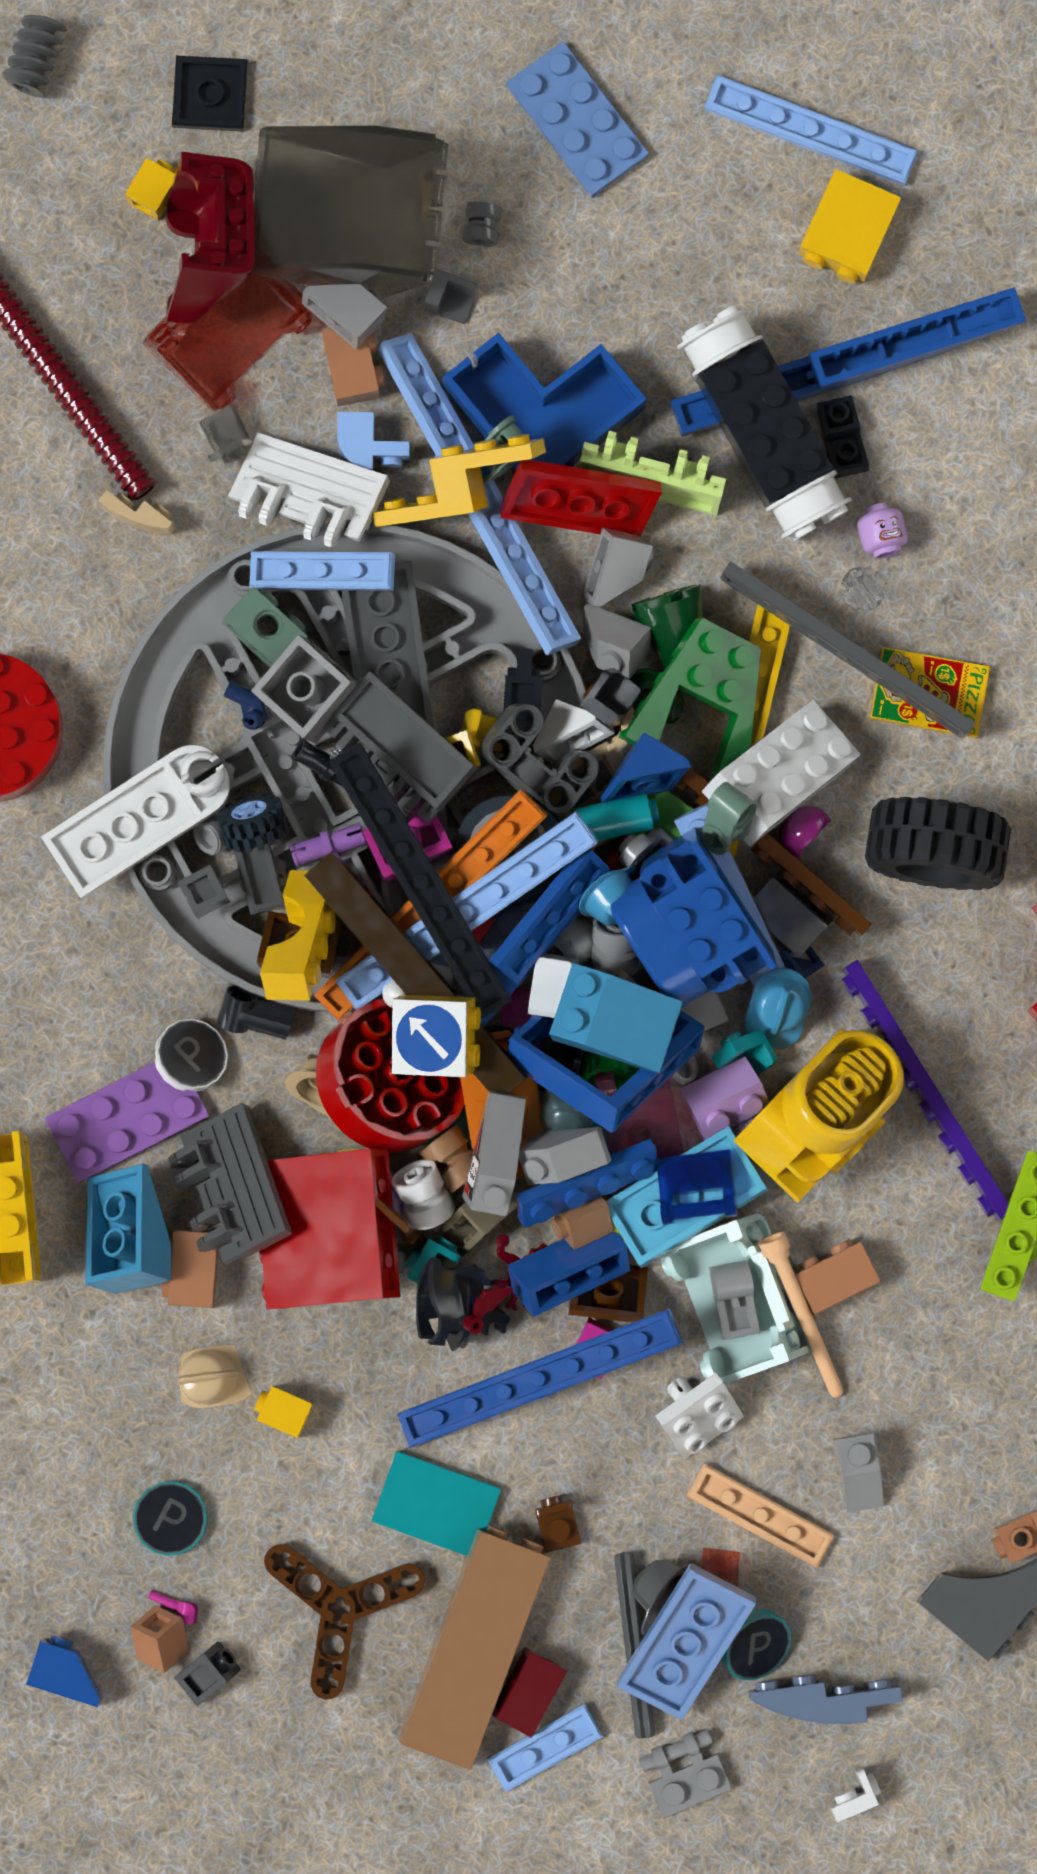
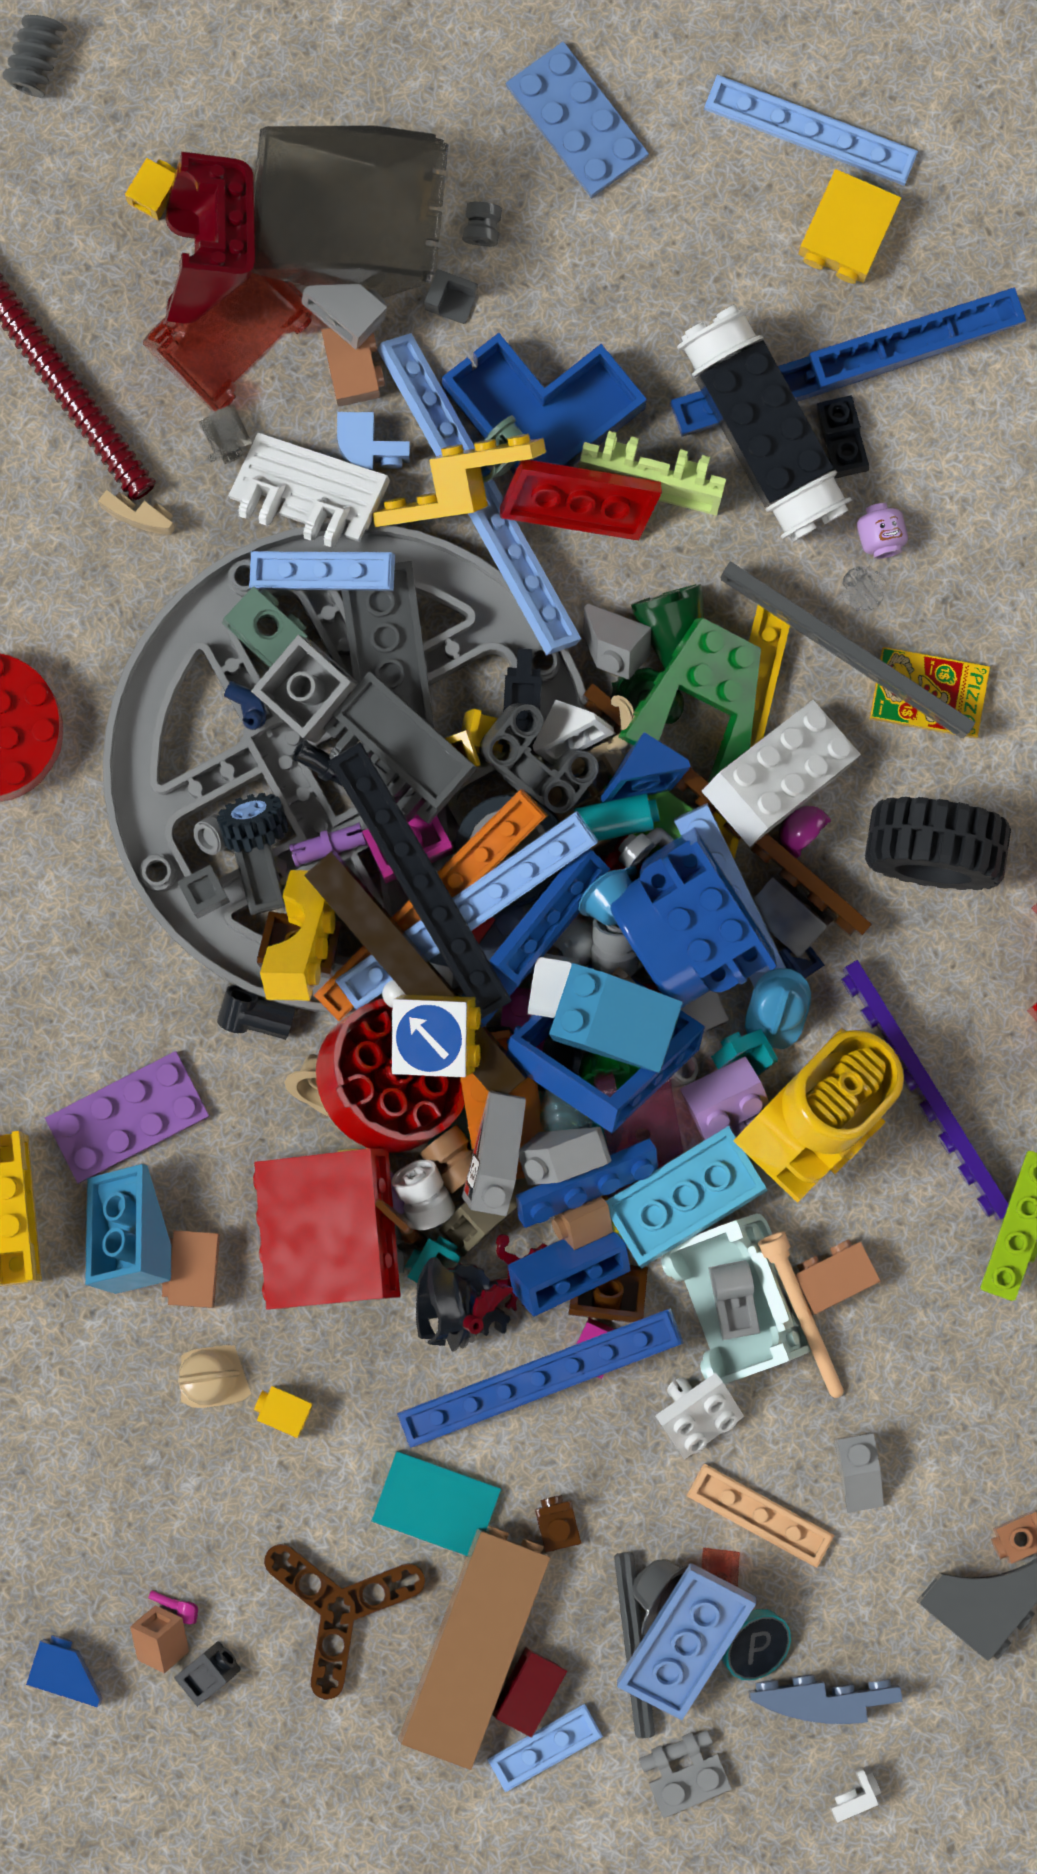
white plate [41,745,230,899] -> none
black tile [133,1481,208,1556] -> none
black tile [155,1019,228,1092] -> none
dark grey hinge [168,1103,292,1265] -> none
black tile [172,55,248,132] -> none
black panel [581,668,642,727] -> none
light grey slope [582,528,654,607] -> none
clear blue plate [656,1149,738,1225] -> none
sand green piece [701,782,758,855] -> none

